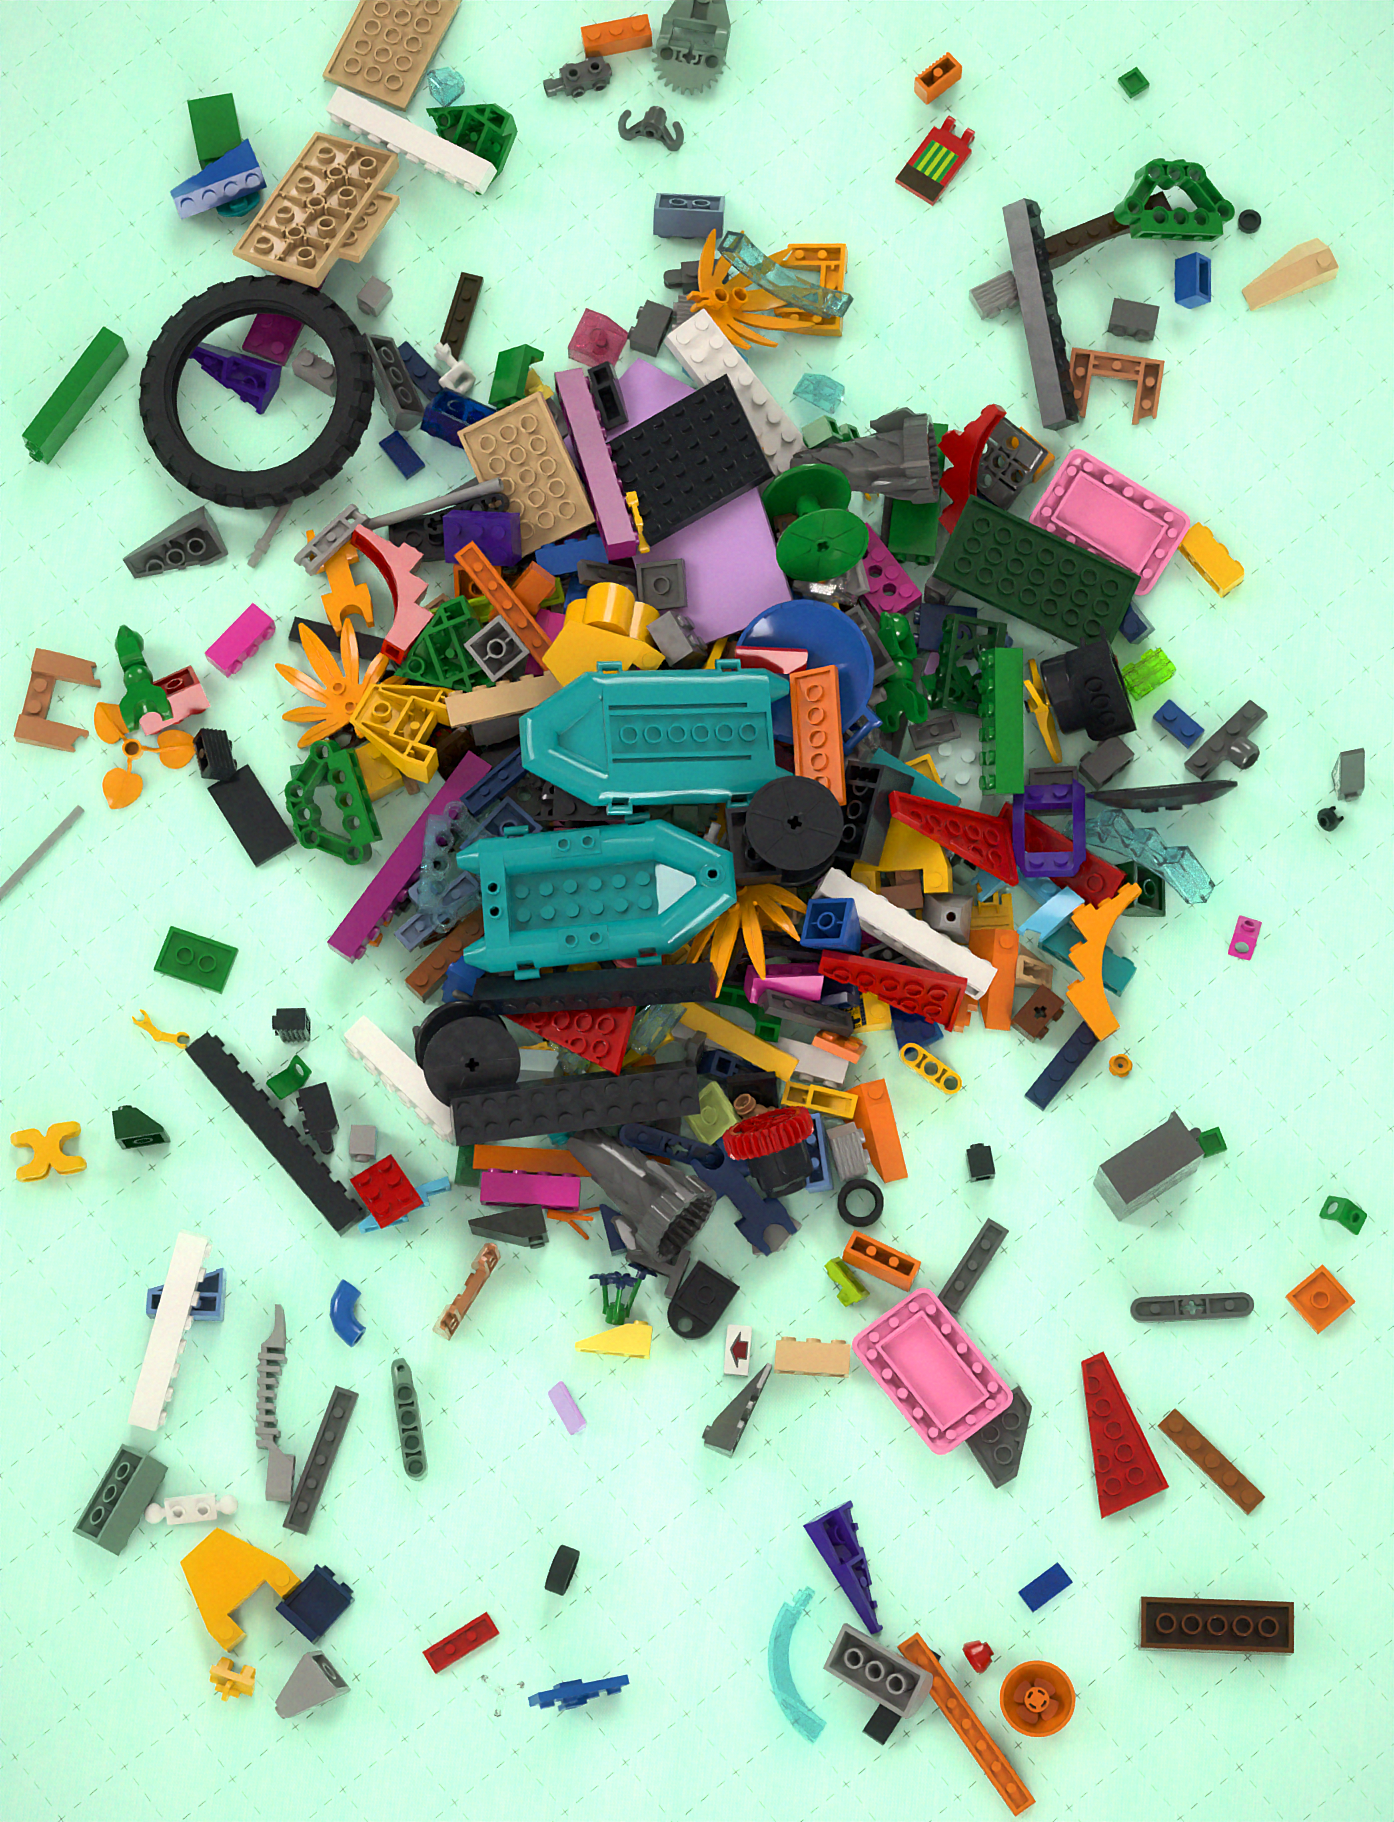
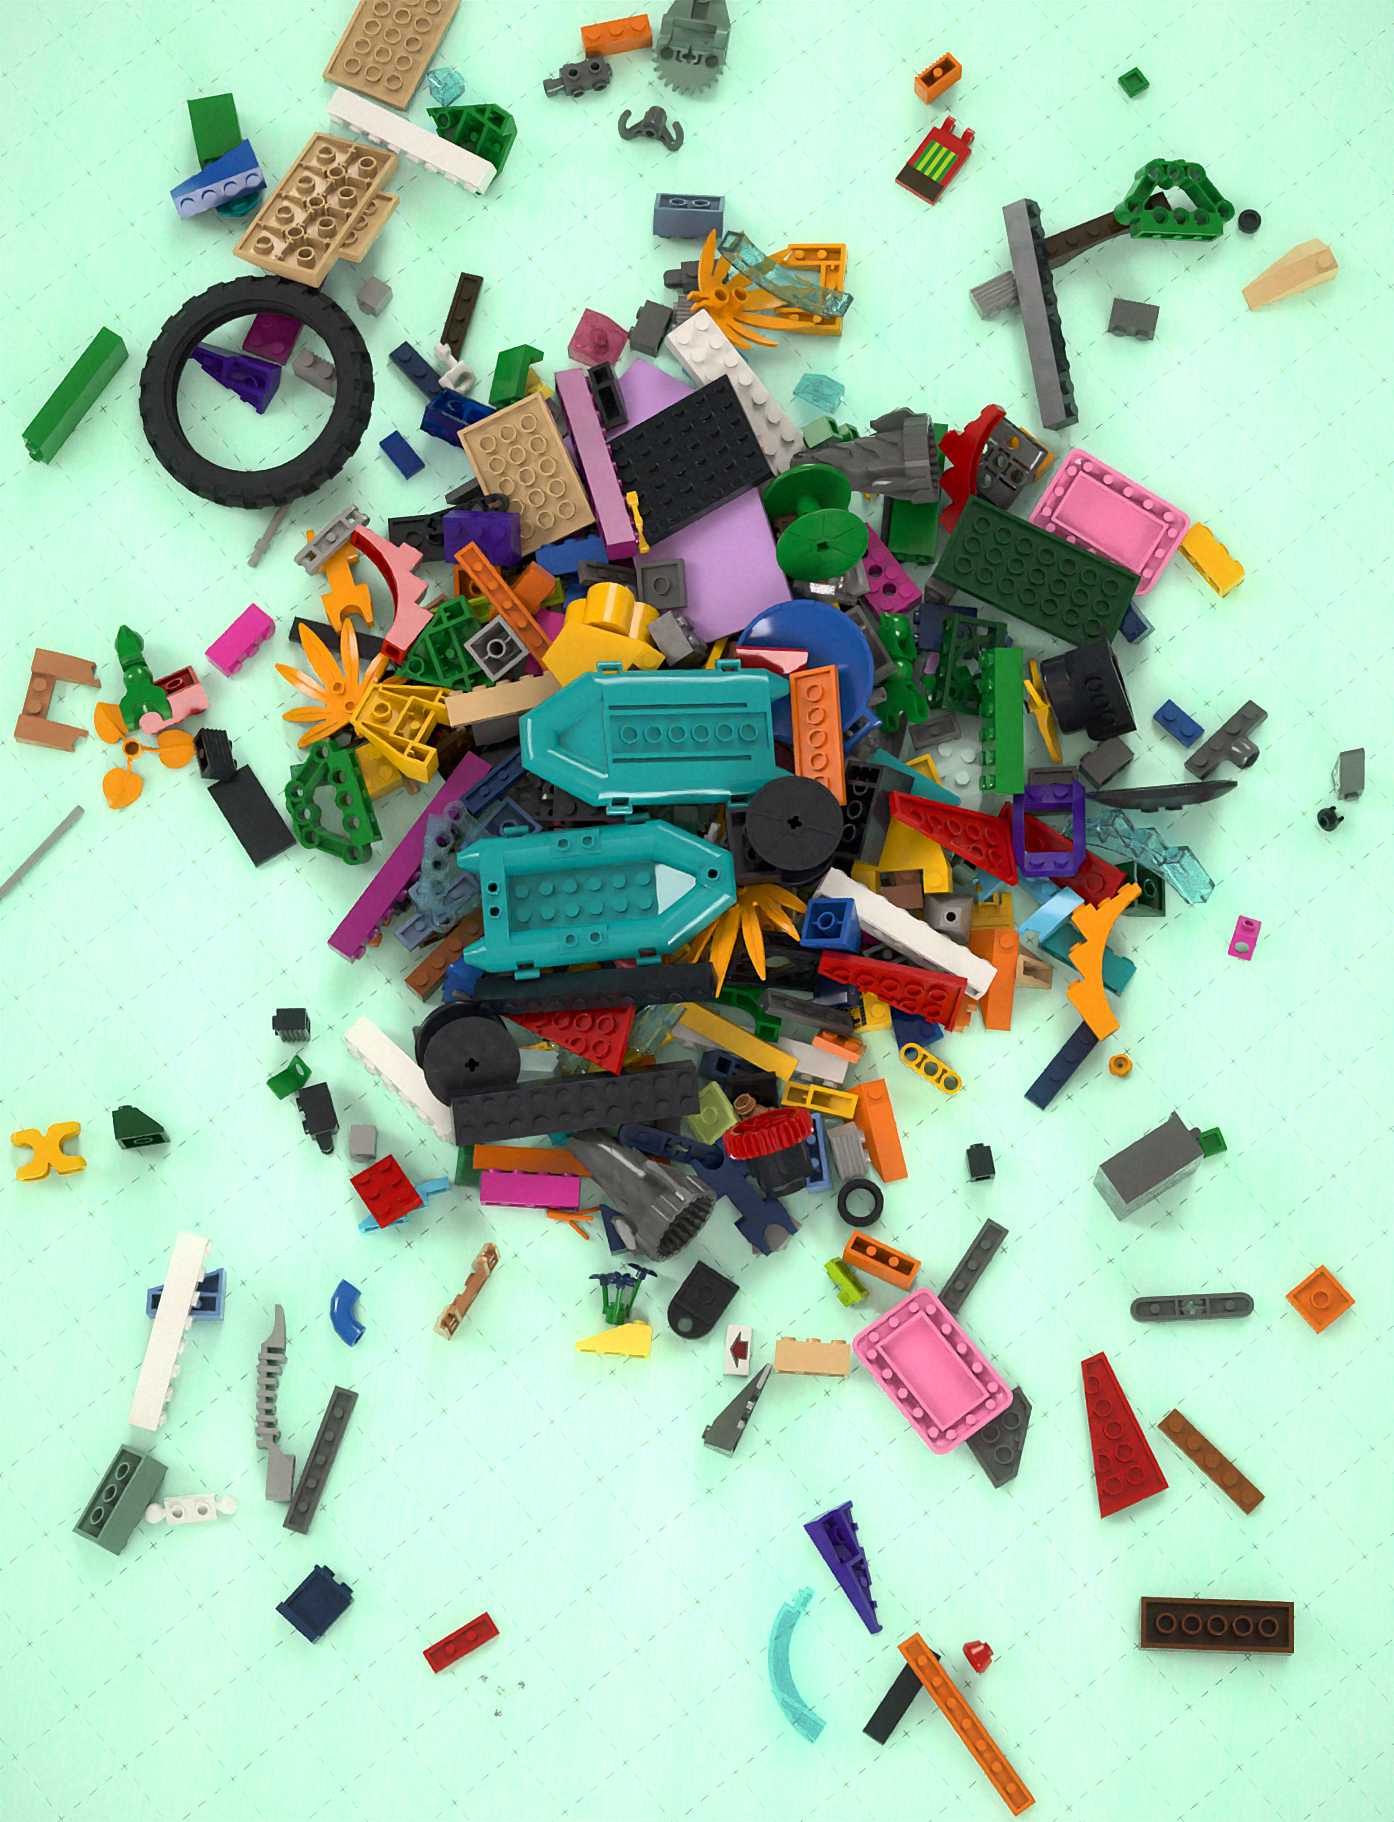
dark grey wedge [122,506,228,579] -> none
yellow piece [132,1009,190,1049] -> none
green tile [153,926,239,995] -> none
yellow wedge [180,1527,302,1653] -> none
black brick [185,1031,363,1237] -> none
yellow hips [209,1657,256,1702] -> none
light grey slope [274,1650,351,1719] -> none
light grey piece [351,477,504,531] -> none
dark grey slope [362,332,428,432] -> none
sand green piece [391,1358,428,1481] -> none
pearl dark grey slope [468,1204,549,1249] -> none
blue plate [527,1674,630,1712] -> none
black tyre [544,1544,580,1596] -> none
lavender slope [548,1381,587,1435] -> none
dark grey bracket [625,1248,692,1300] -> none
dark grey plate [683,1030,707,1071] -> none
dark pink brick [743,962,824,1004] -> none
light grey brick [823,1623,933,1719] -> none
orange piece [1000,1660,1076,1737] -> none
reddish brown brick [1010,983,1065,1044] -> none
clear blue tile [1017,1562,1073,1613] -> none
nougat wedge [1069,347,1165,425] -> none
clear neon green brick [1121,647,1177,701] -> none
blue brick [1174,252,1211,309] -> none
green bracket [1319,1195,1367,1235] -> none

